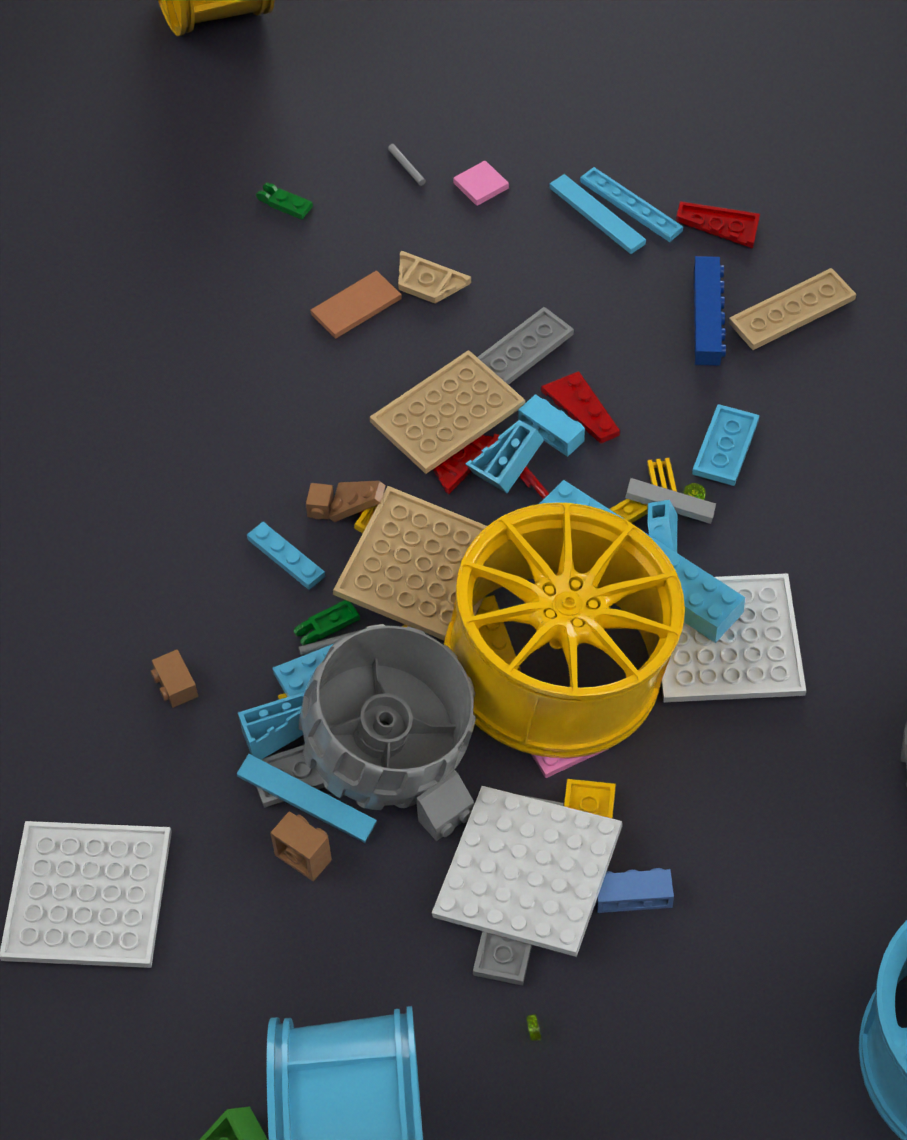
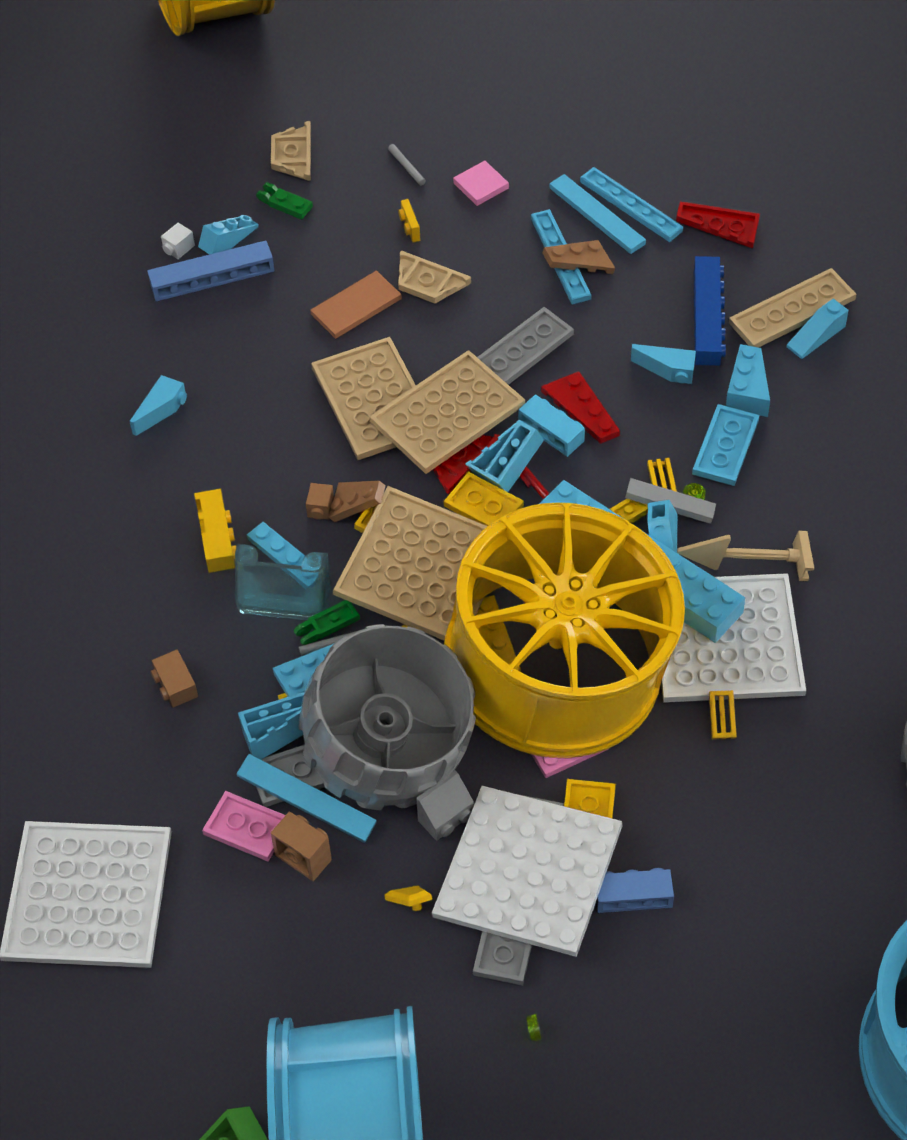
none -> medium azure slope [130,375,187,436]
none -> medium blue brick [147,241,274,301]
none -> white brick [161,223,195,259]
none -> yellow wedge [194,488,238,573]
none -> medium azure slope [198,215,259,255]
none -> bright pink plate [202,791,285,862]
none -> clear light blue windscreen [235,544,332,620]
none -> tan wing [271,121,311,181]
none -> tan plate [311,337,416,460]
none -> yellow piece [384,886,432,911]
none -> yellow plate [398,199,420,243]
none -> yellow plate [444,472,524,526]
none -> medium azure tile [531,209,591,305]
none -> medium nougat wing [542,240,615,274]
none -> medium azure slope [631,344,696,384]
none -> tan piece [677,531,814,581]
none -> yellow tile [709,690,737,740]
none -> medium azure wedge [726,344,770,417]
none -> medium azure slope [787,299,849,359]

